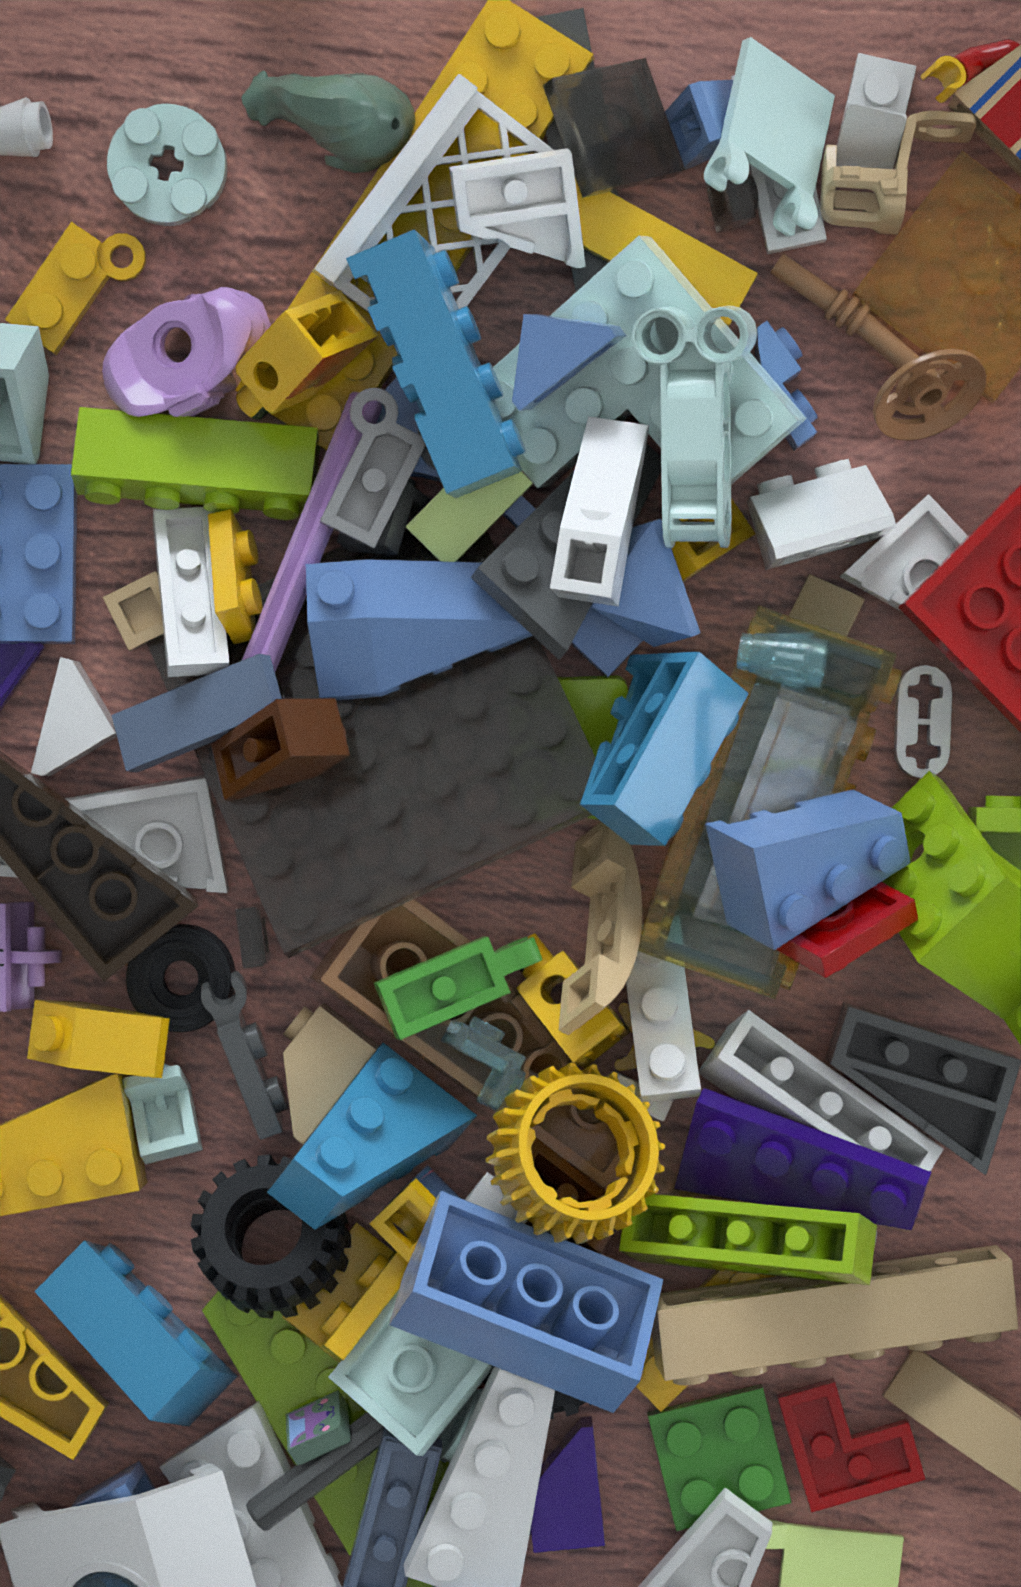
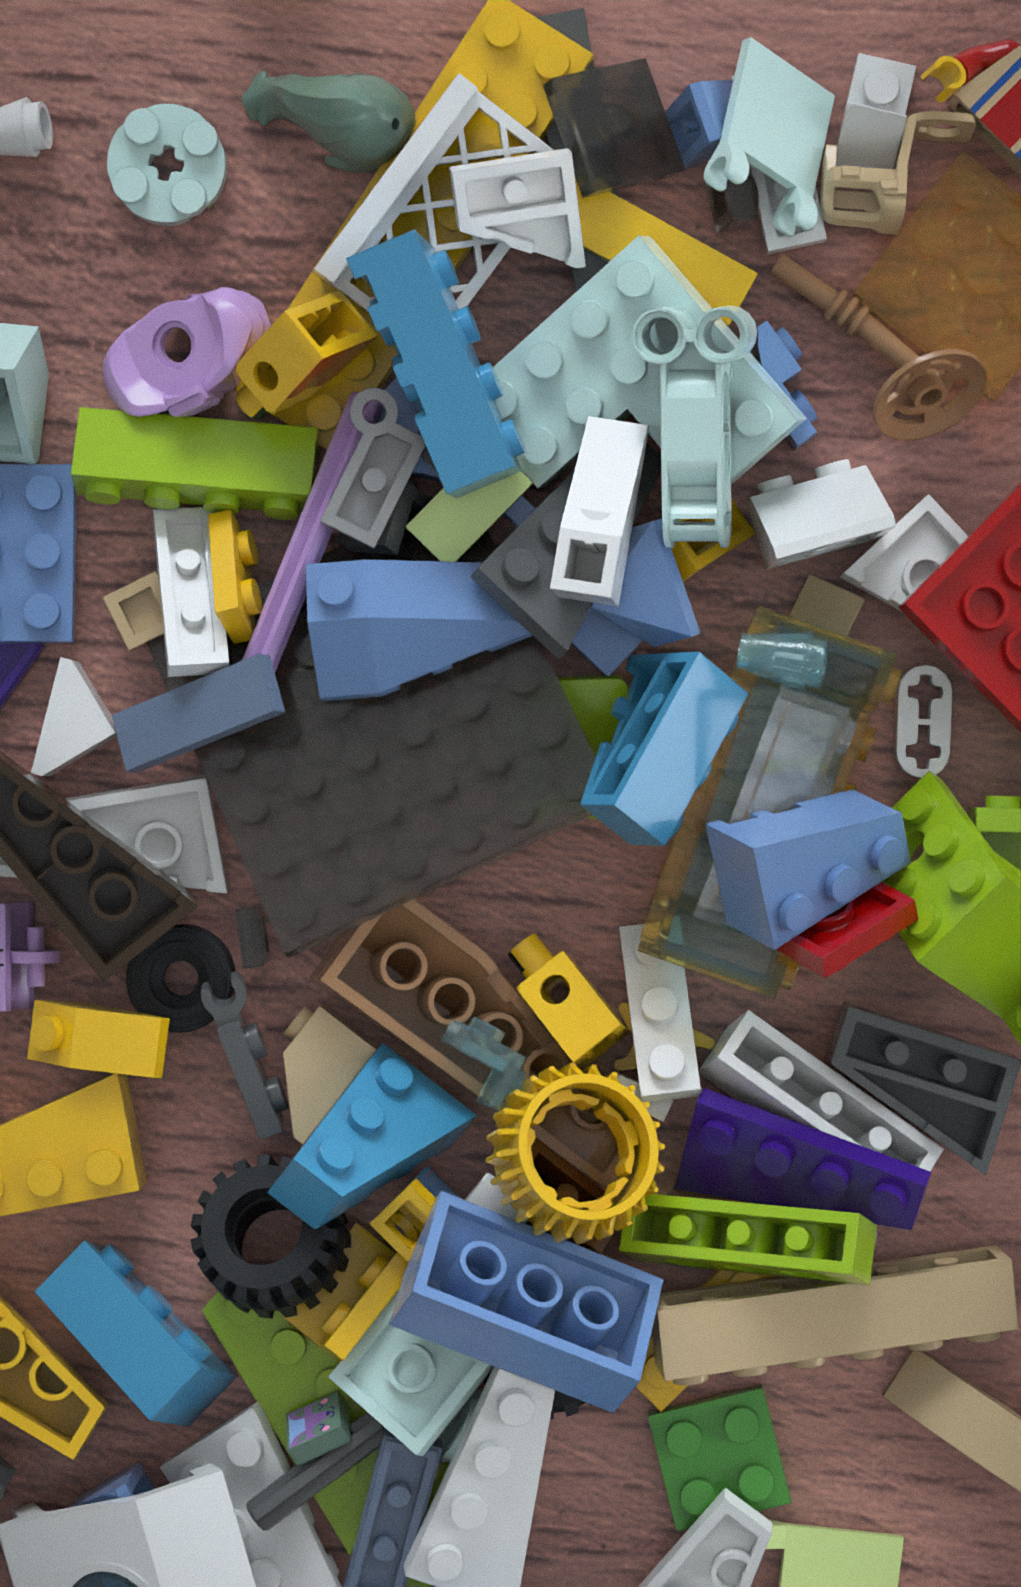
yellow hinge [5,222,146,356] -> none
light aqua bracket [122,1064,203,1164] -> none
reddish brown slope [211,698,350,801] -> none
bright green plate [374,936,543,1040] -> none
medium blue slope [512,314,627,411] -> none
dark purple slope [529,1416,605,1553] -> none
tan slope [558,822,642,1035] -> none
red plate [776,1378,926,1513] -> none

